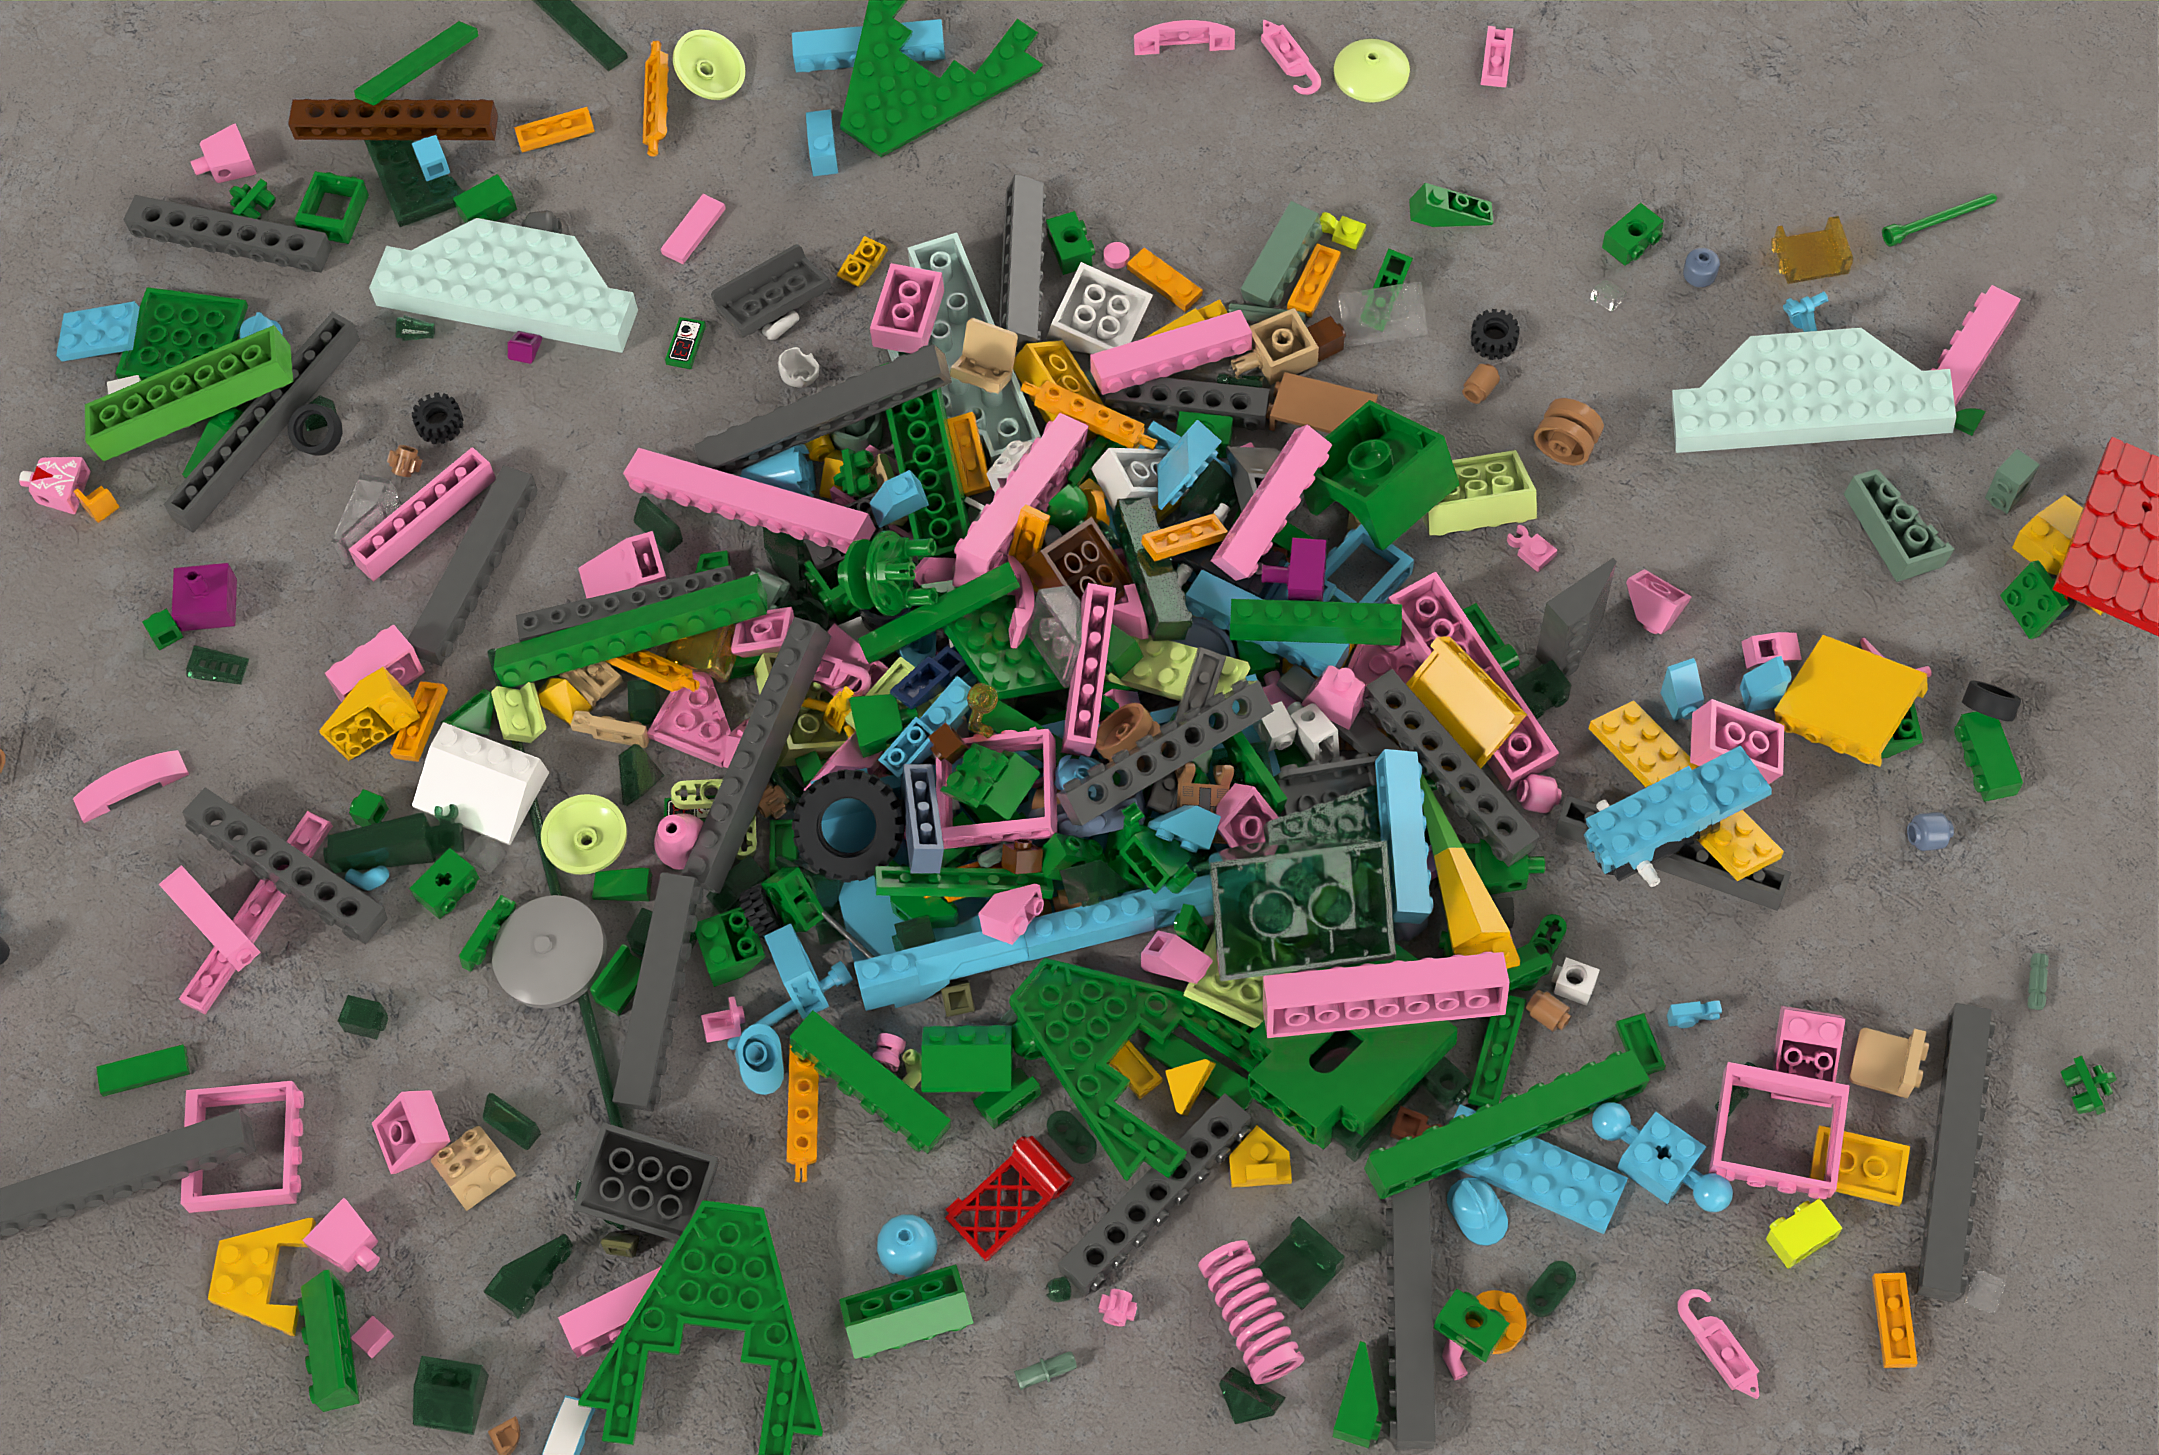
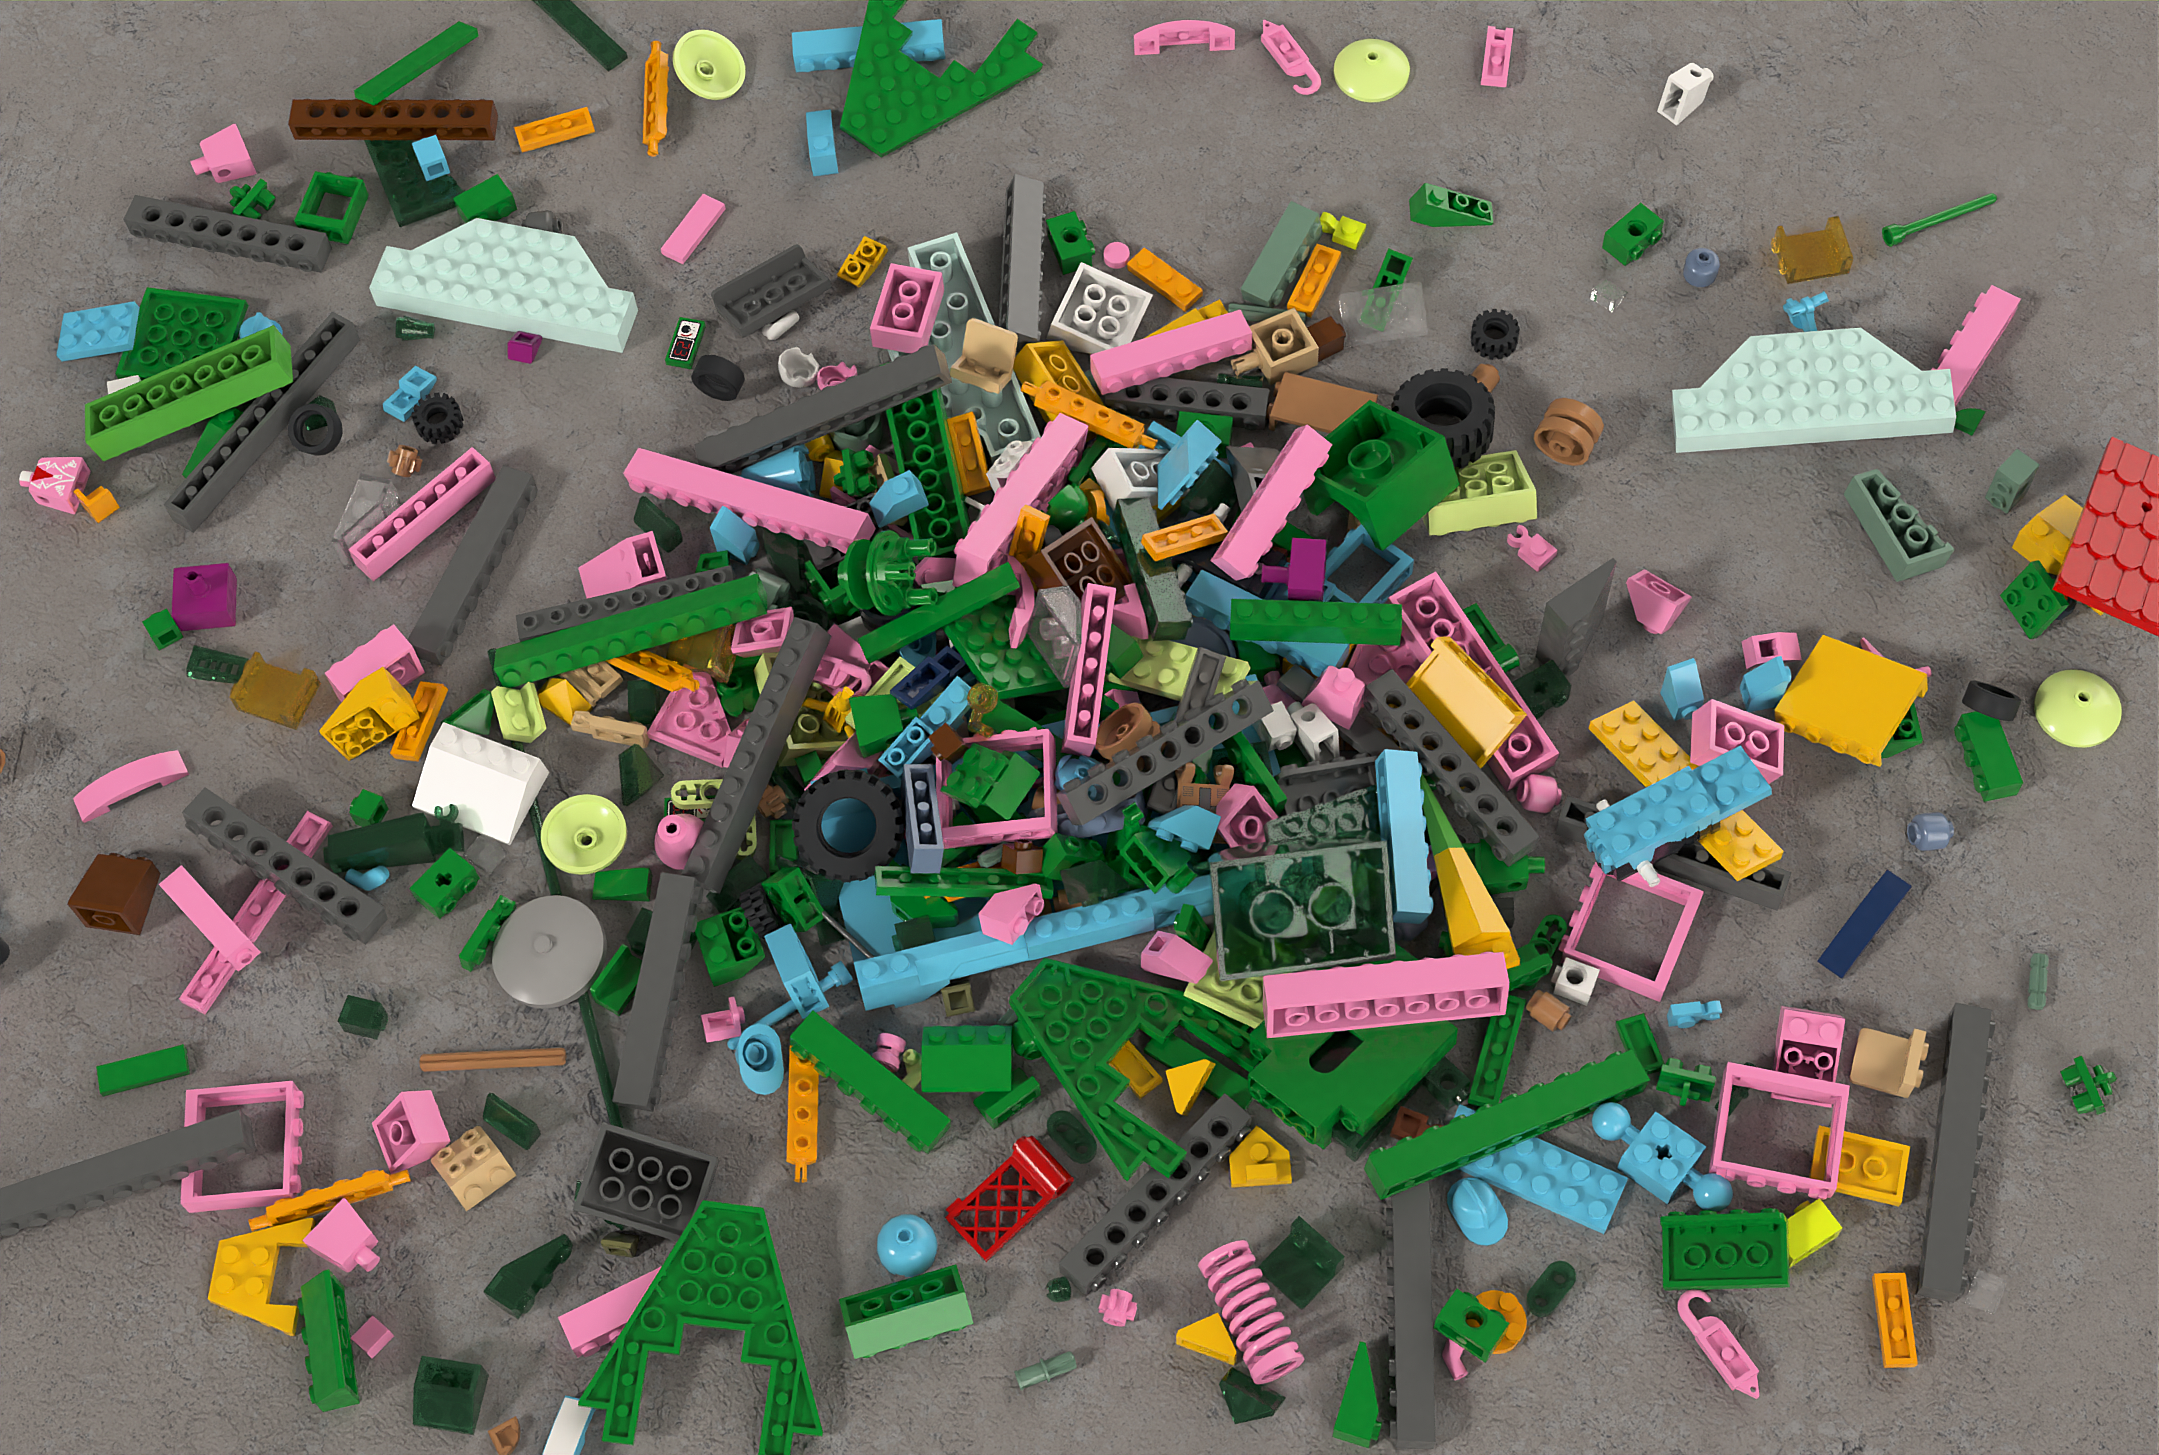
none -> reddish brown slope [67,853,161,935]
none -> clear yellow panel [229,651,321,730]
none -> light orange plate [248,1169,411,1232]
none -> medium azure slope [383,366,437,422]
none -> medium nougat axle [420,1048,566,1072]
none -> black tyre [691,355,745,401]
none -> medium azure slope [710,506,760,565]
none -> green plate [717,673,760,717]
none -> bright pink hair [817,362,858,391]
none -> yellow slope [1176,1313,1237,1365]
none -> black tyre [1391,368,1495,469]
none -> bright pink window [1558,862,1704,1002]
none -> green hips [1656,1057,1716,1107]
none -> white torso [1657,63,1713,125]
none -> green bracket [1660,1208,1790,1291]
none -> dark blue slope [1817,869,1912,979]
none -> yellowish green dish [2034,669,2122,748]

